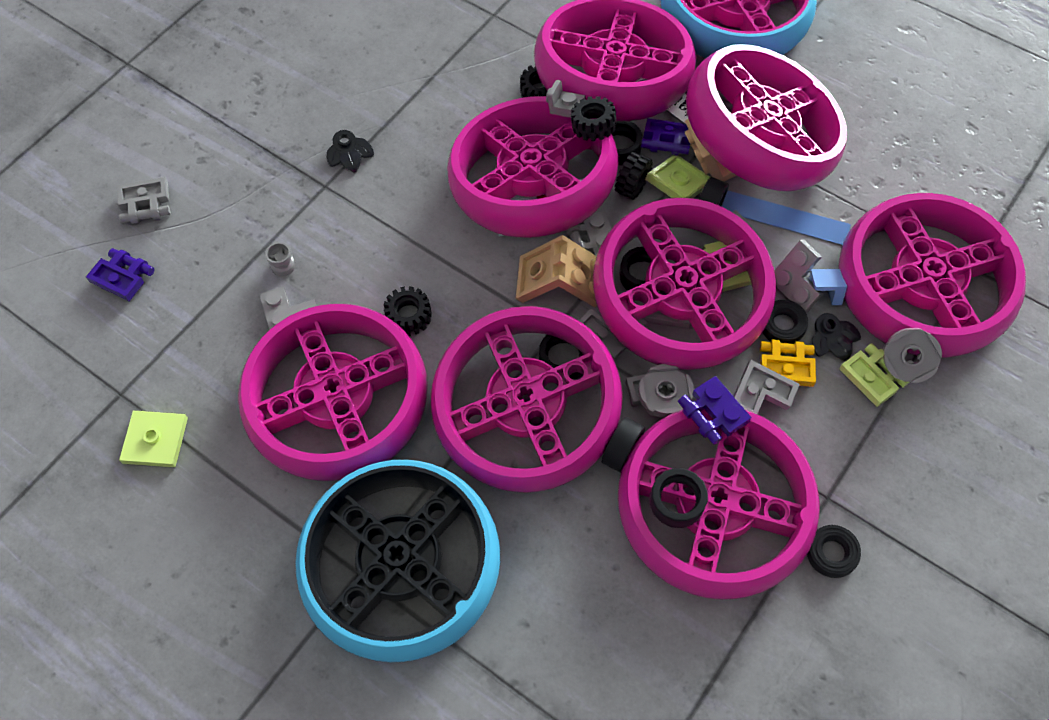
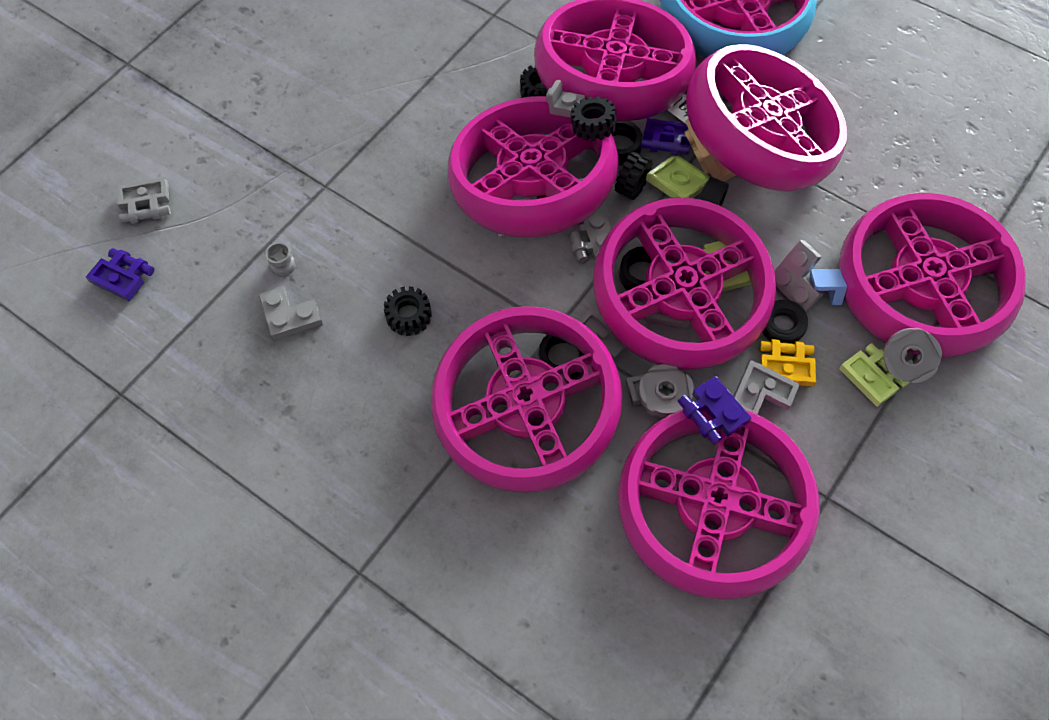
yellowish green plate [119,411,188,468] -> none
dark pink wheel [238,304,428,481] -> none
black wheel [296,460,500,662] -> none
black plate [326,130,374,173] -> none
tan bracket [516,235,597,307] -> none
black tyre [601,417,645,473] -> none
black tyre [650,468,708,528] -> none
medium blue sticker [722,191,851,245] -> none
black tyre [807,525,861,578] -> none
black plate [812,313,861,361] -> none

